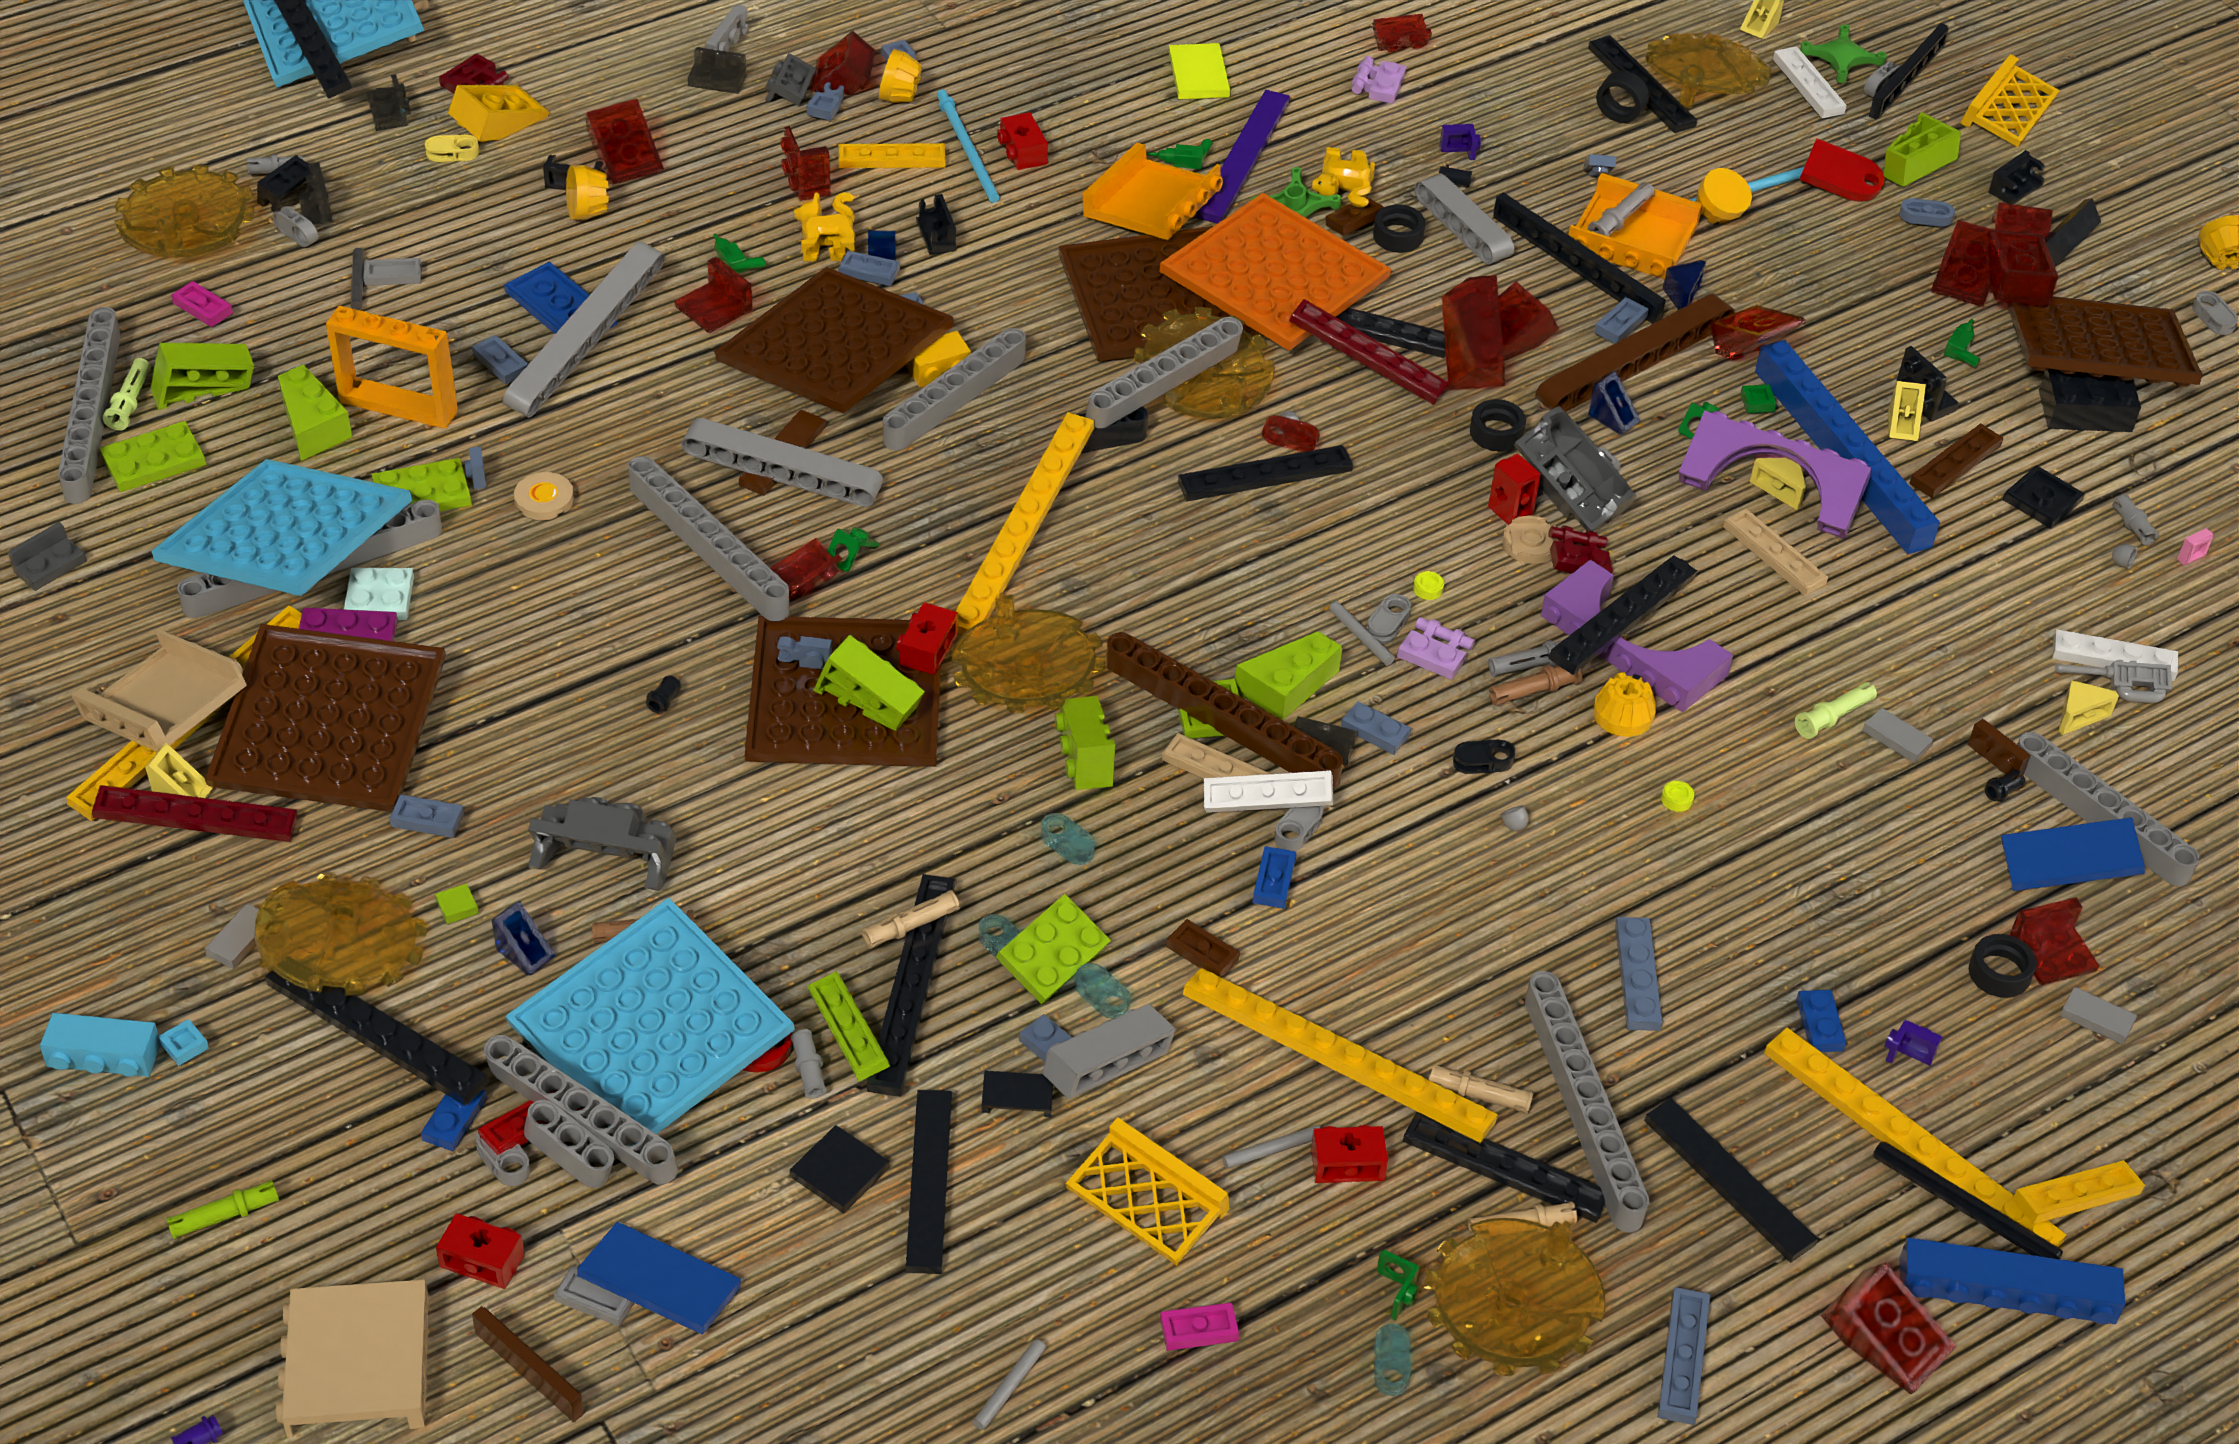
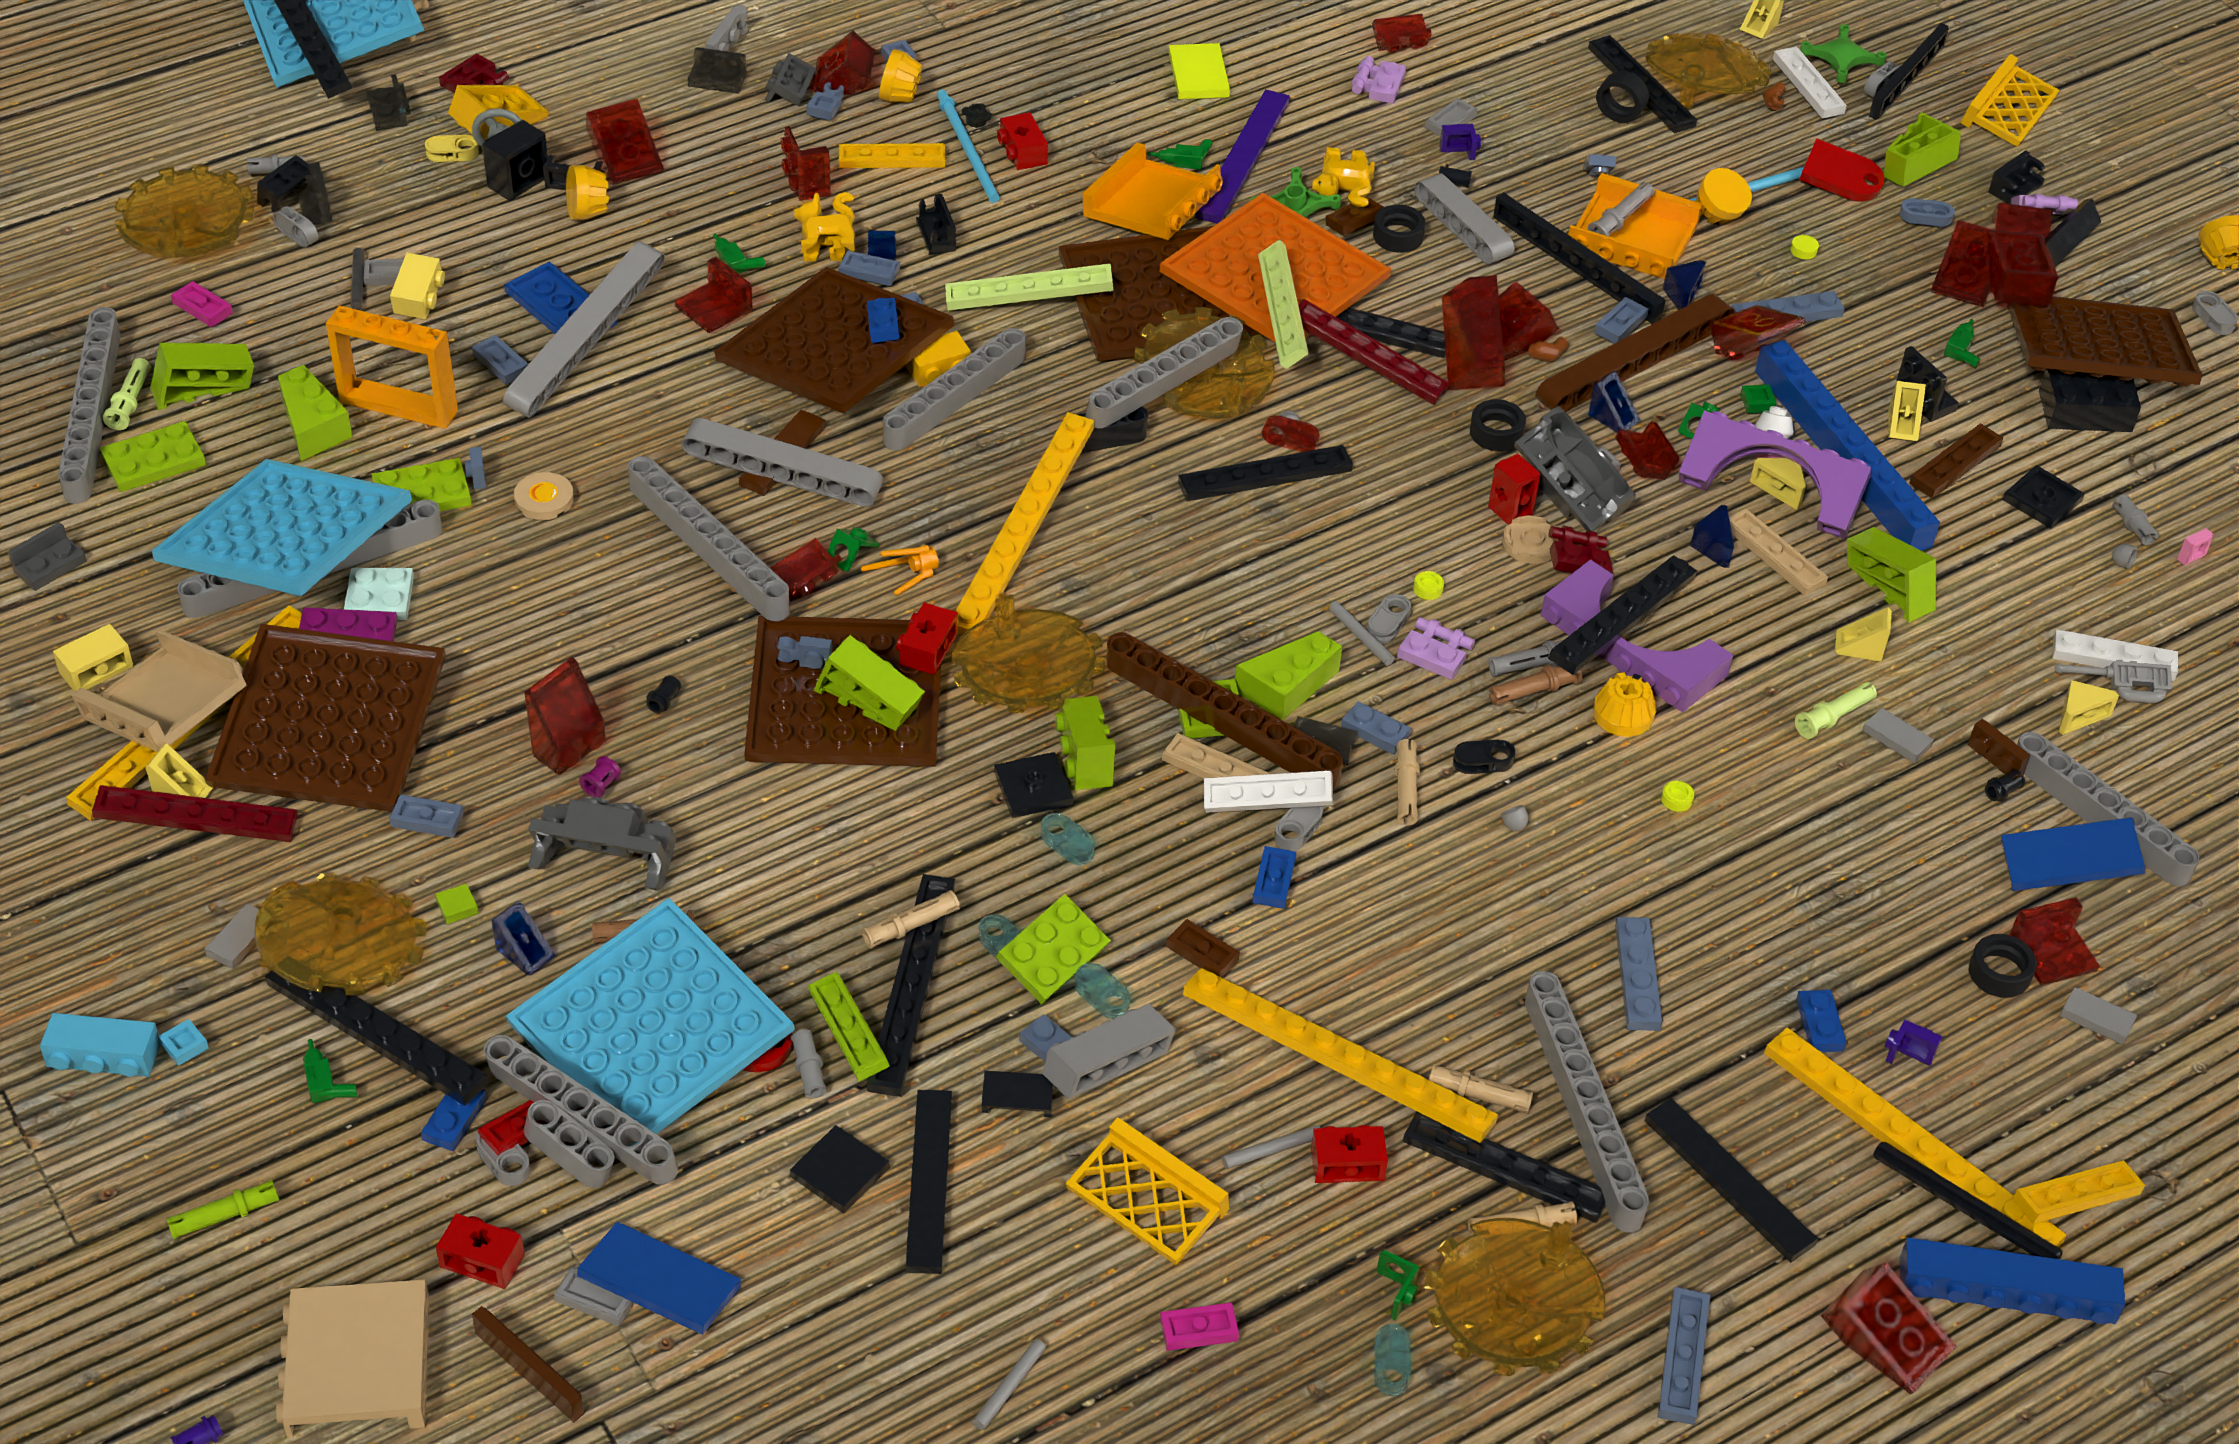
none -> light yellow brick [53,624,134,692]
none -> green piece [303,1039,358,1103]
none -> light yellow brick [390,253,445,319]
none -> black piece [472,108,548,201]
none -> clear red slope [524,657,606,775]
none -> magenta bush [579,756,621,798]
none -> light orange plant [861,545,939,596]
none -> blue plate [867,298,900,343]
none -> yellowish green plate [945,264,1113,310]
none -> pearl dark grey plate [962,103,992,128]
none -> black plate [994,752,1074,818]
none -> yellowish green tile [1258,239,1308,369]
none -> tan pin [1394,739,1420,826]
none -> light grey tile [1425,98,1478,137]
none -> dark orange arm [1528,337,1569,362]
none -> clear red bracket [1615,421,1679,480]
none -> clear blue slope [1690,505,1734,568]
none -> sand blue plate [1732,291,1845,330]
none -> white cone [1755,406,1794,439]
none -> dark orange arm [1763,82,1786,110]
none -> neon yellow tile [1790,235,1819,260]
none -> light yellow slope [1835,607,1892,662]
none -> lime wedge [1847,527,1936,623]
none -> lavender plate [2011,194,2078,215]

